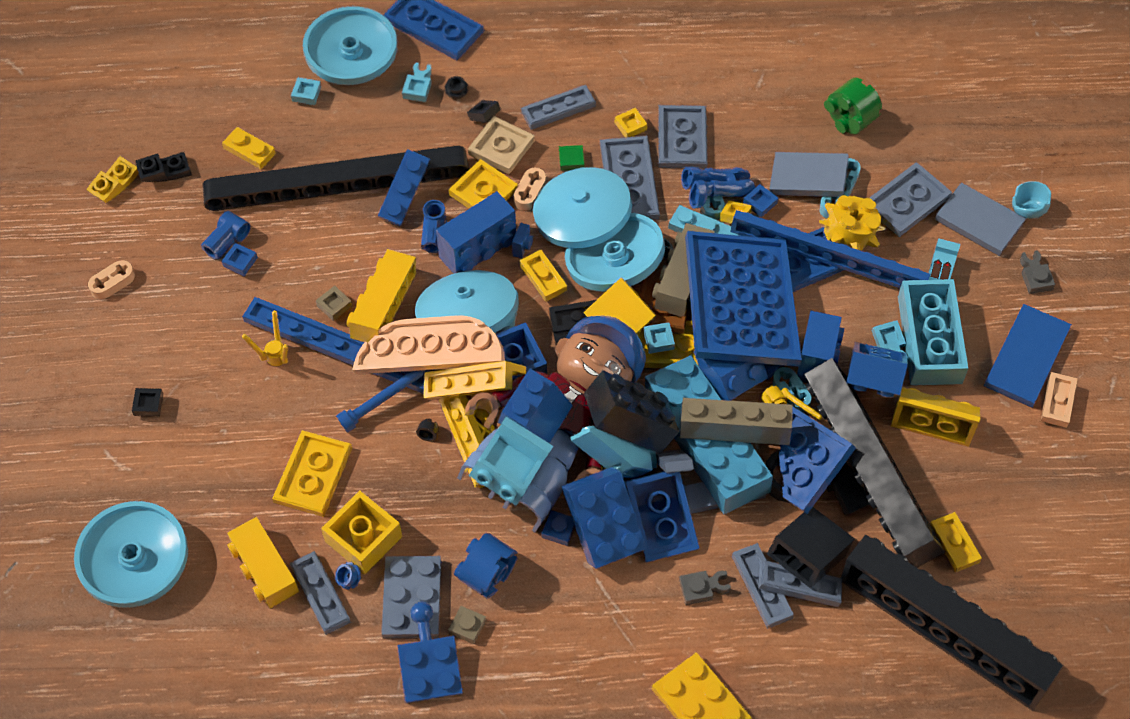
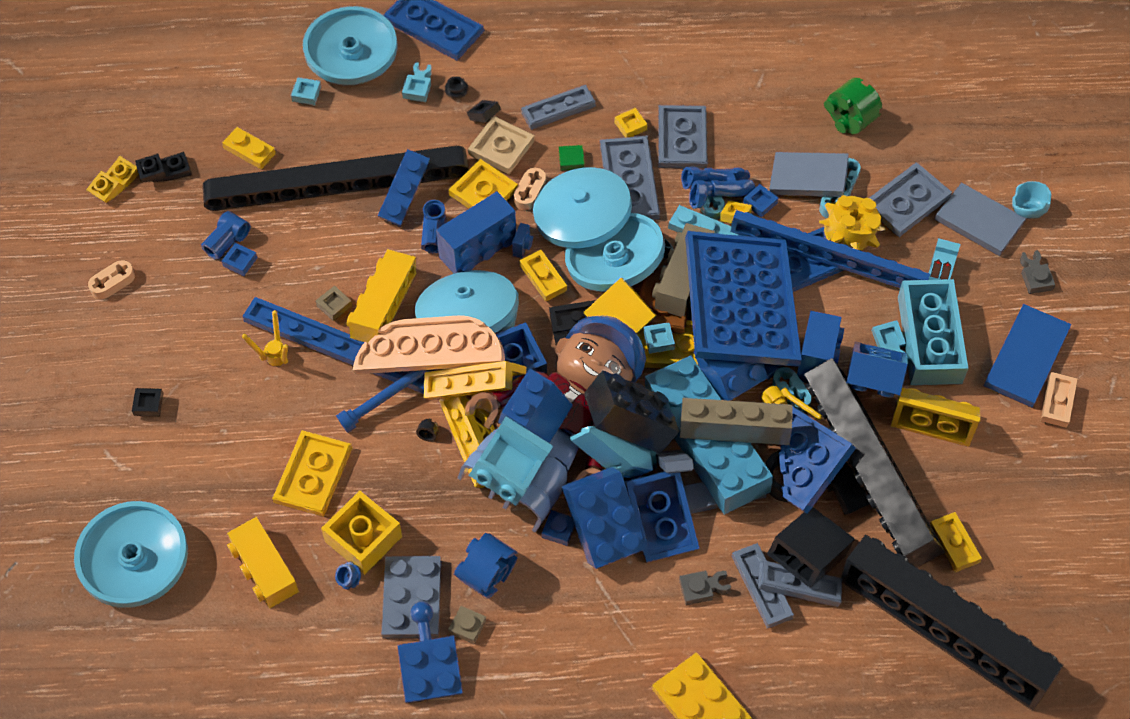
sand blue tile [290,551,351,635] -> none

